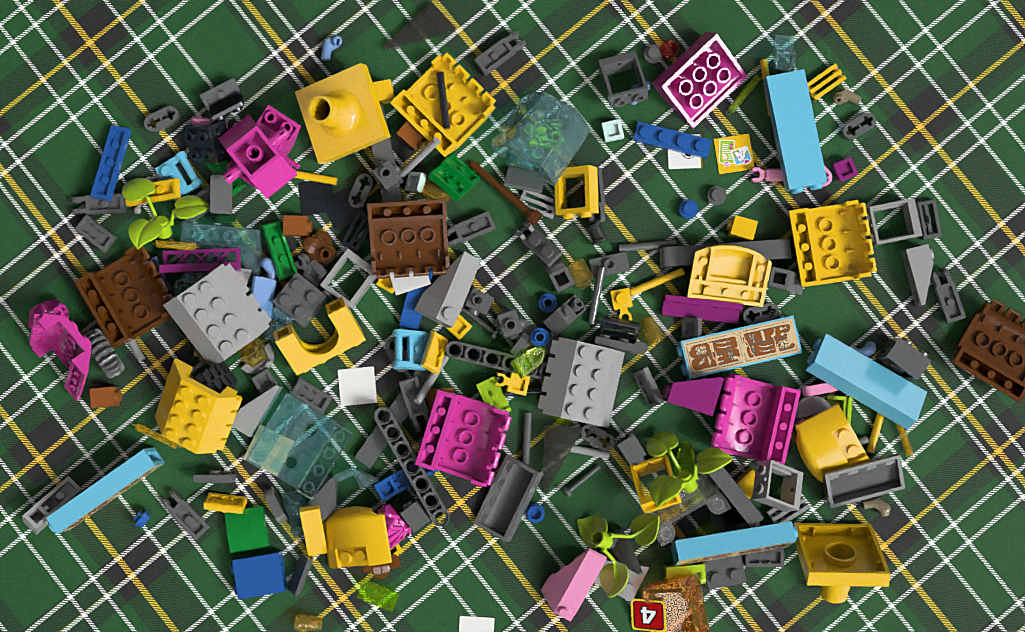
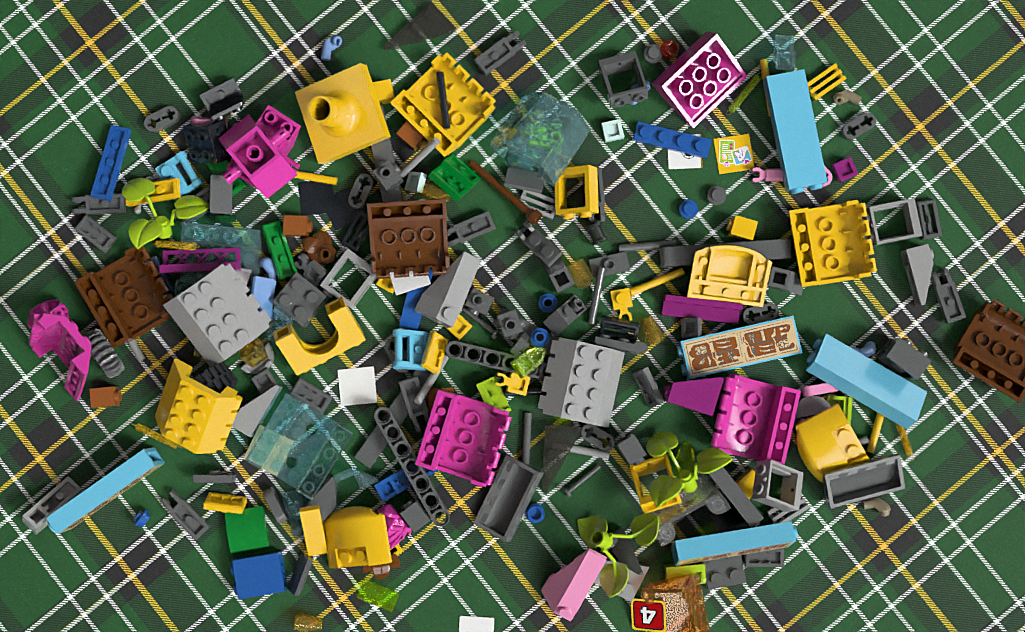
yellow piece [794,523,891,603] -> none

